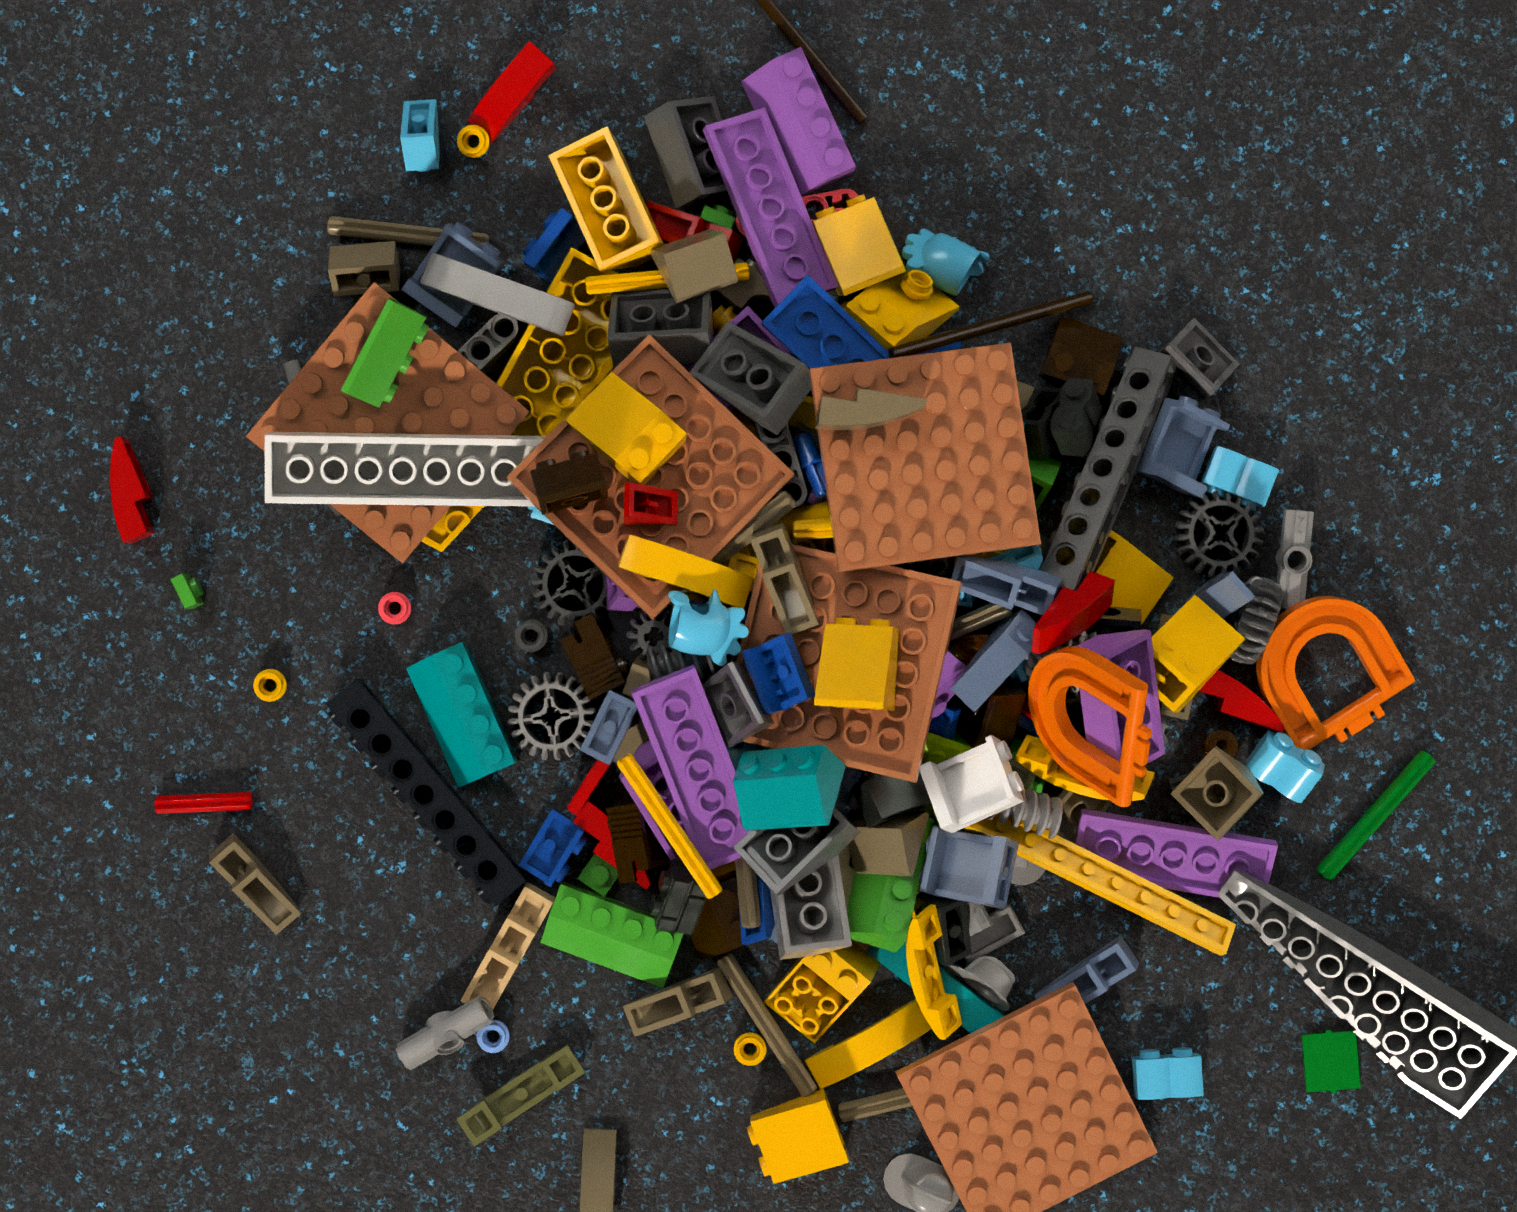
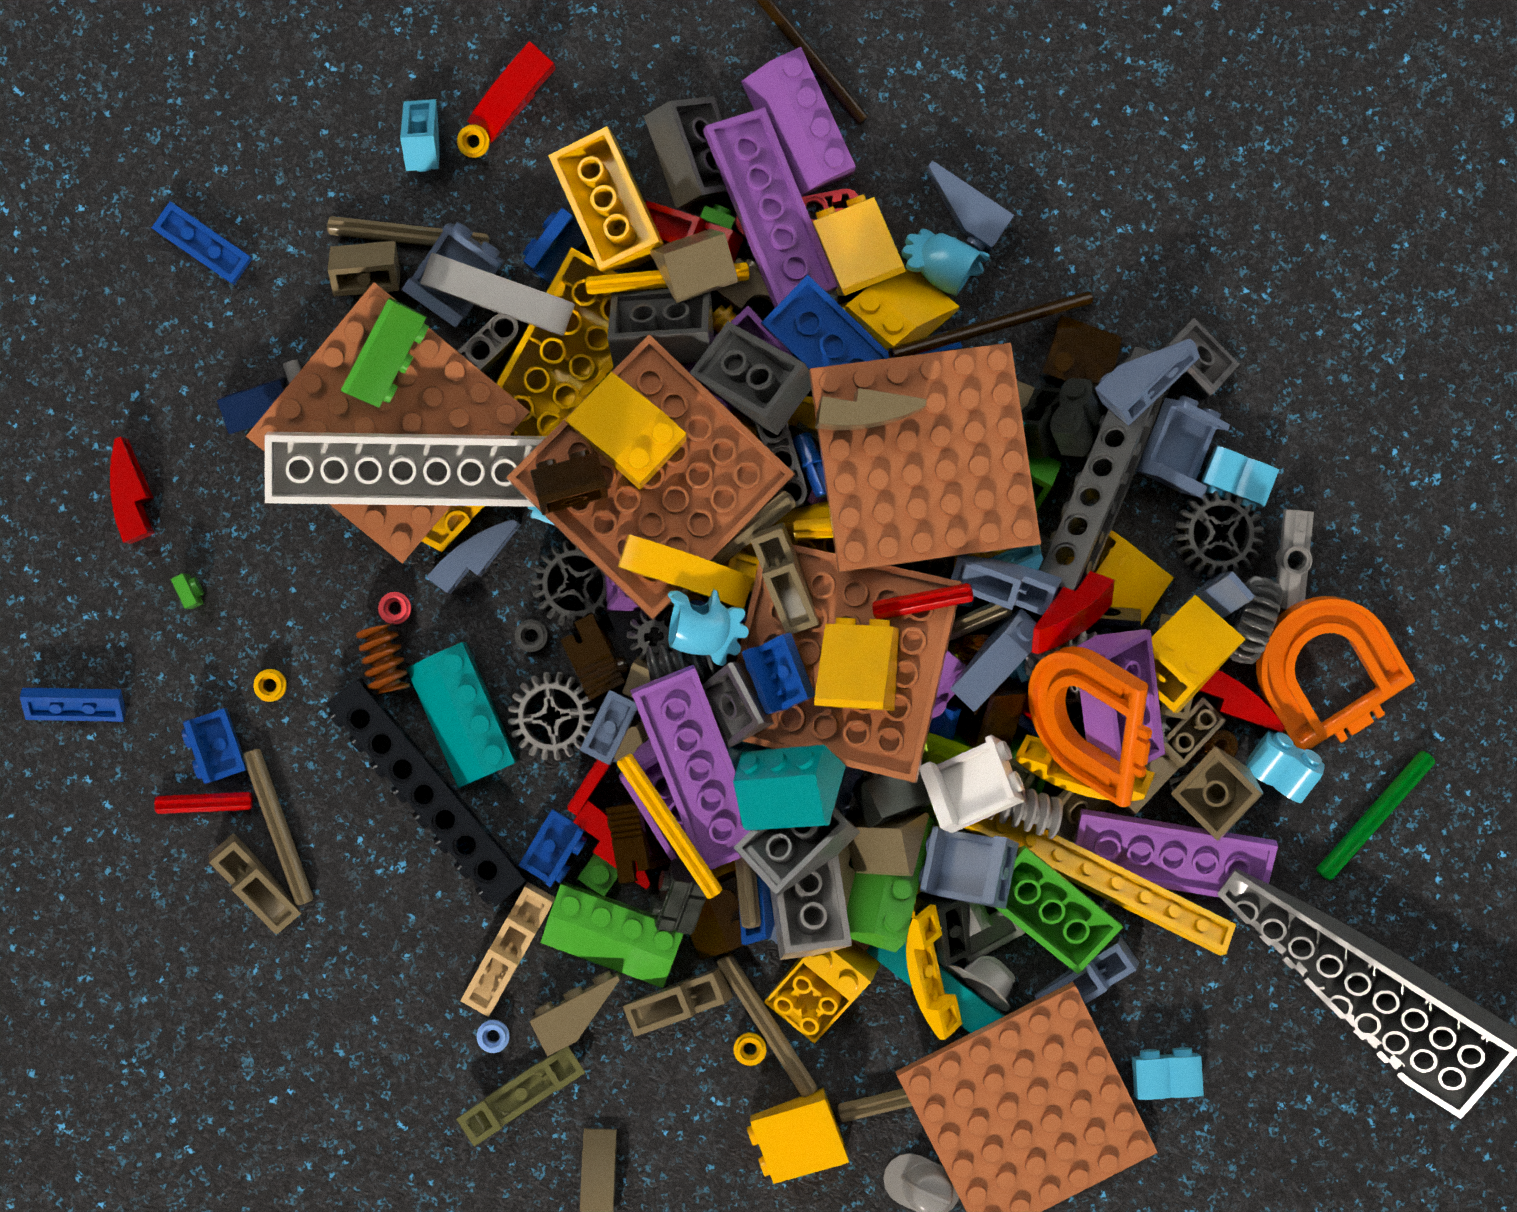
light grey piece [396,995,495,1070] -> none
red slope [624,482,678,526] -> none
yellow slope [805,999,932,1089] -> none
yellow plate [900,270,933,300] -> none
green piece [1301,1029,1361,1094] -> none
none -> blue plate [20,688,126,722]
none -> blue plate [151,201,253,285]
none -> blue bracket [181,708,247,784]
none -> dark blue hinge [217,377,286,434]
none -> dark tan axle [243,749,313,905]
none -> dark orange piece [356,623,410,695]
none -> sand blue slope [427,519,521,594]
none -> dark tan slope [529,970,621,1057]
none -> red axle [872,583,974,619]
none -> sand blue slope [927,160,1014,253]
none -> bright green slope [995,845,1123,974]
none -> sand blue slope [1095,338,1200,426]
none -> dark tan slope [1125,697,1226,815]

